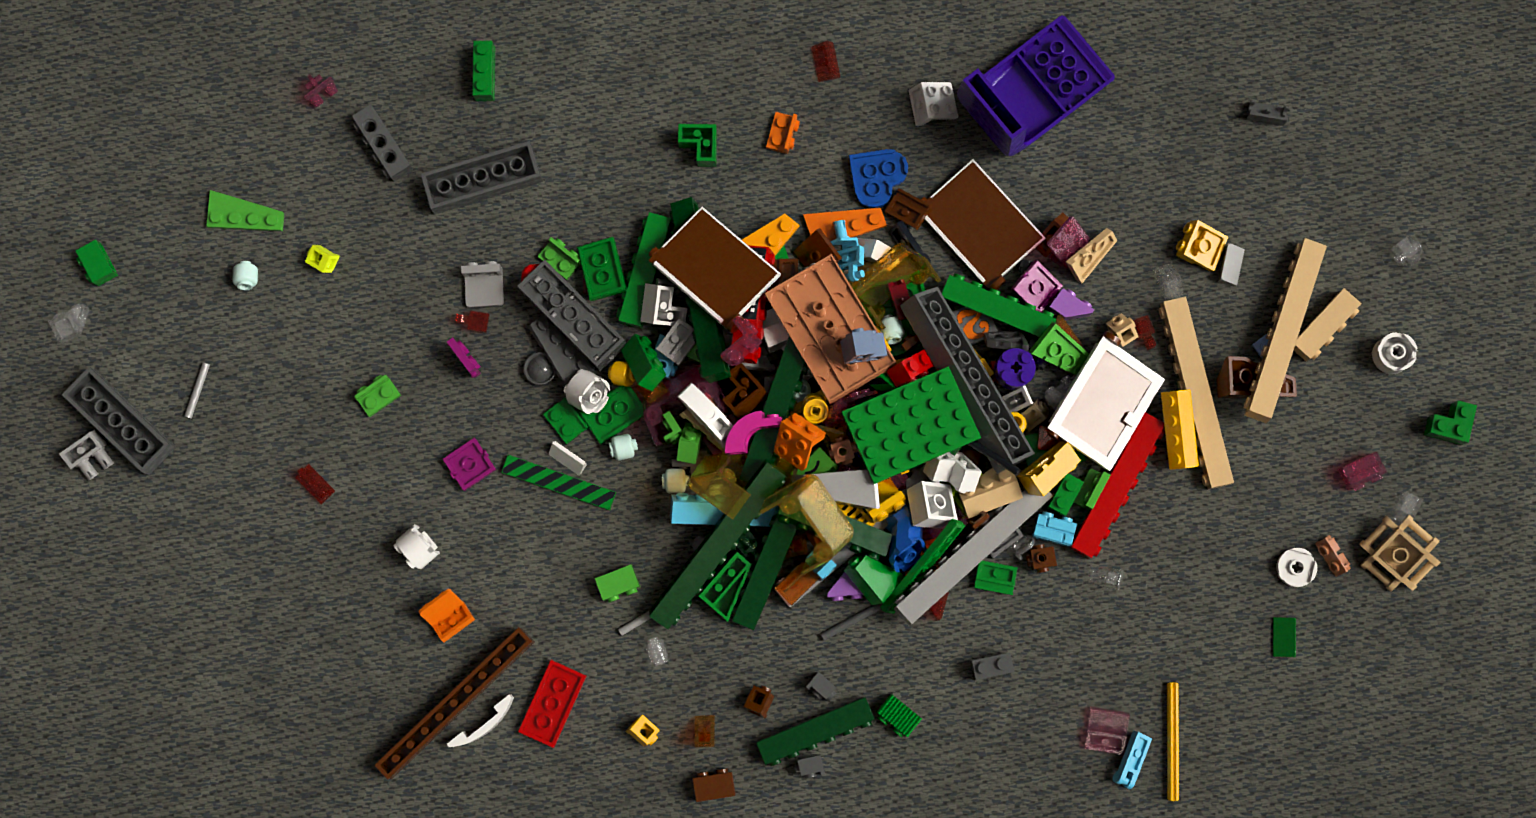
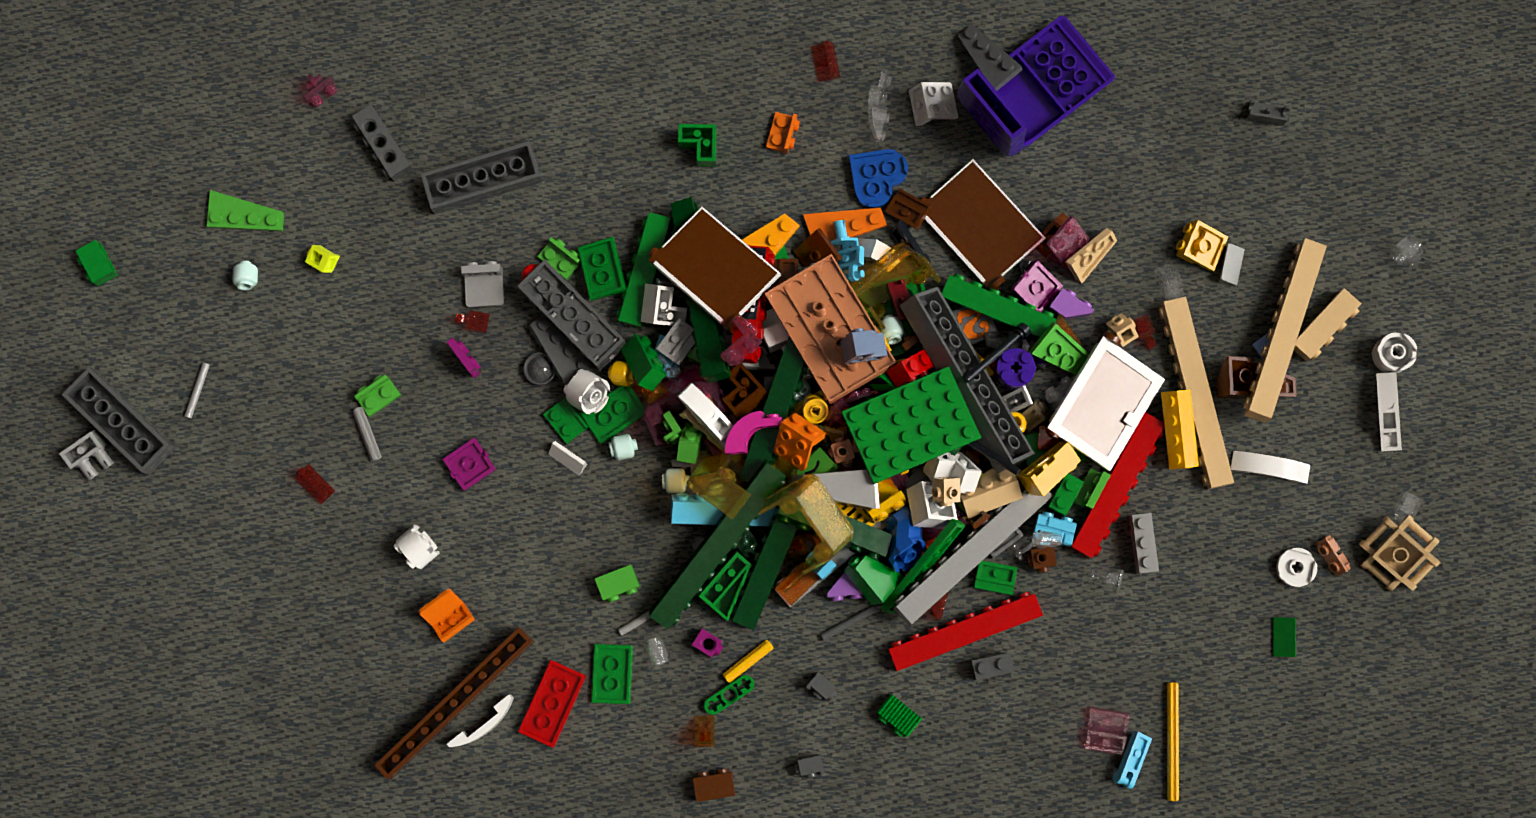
clear slope [48,304,90,344] -> none
green brick [473,41,495,101] -> none
tile [501,455,616,511] -> none
yellow brick [625,715,660,747] -> none
reddish brown brick [744,685,774,719] -> none
dark green brick [756,697,874,766] -> none
clear pink brick [1337,452,1387,491] -> none
green brick [1424,400,1477,445] -> none
none -> light grey axle [353,407,382,462]
none -> green tile [591,644,633,704]
none -> clear hand [658,354,681,379]
none -> magenta brick [692,628,723,658]
none -> green beam [704,675,755,715]
none -> yellow axle [723,640,773,683]
none -> clear slope [867,68,892,147]
none -> red brick [888,592,1043,671]
none -> tan brick [931,477,961,506]
none -> dark grey wing [958,24,1022,91]
none -> black piece [963,323,1031,383]
none -> clear cone [1032,530,1062,549]
none -> light grey brick [1129,513,1159,575]
none -> white slope [1231,451,1310,484]
none -> white slope [1376,372,1402,451]

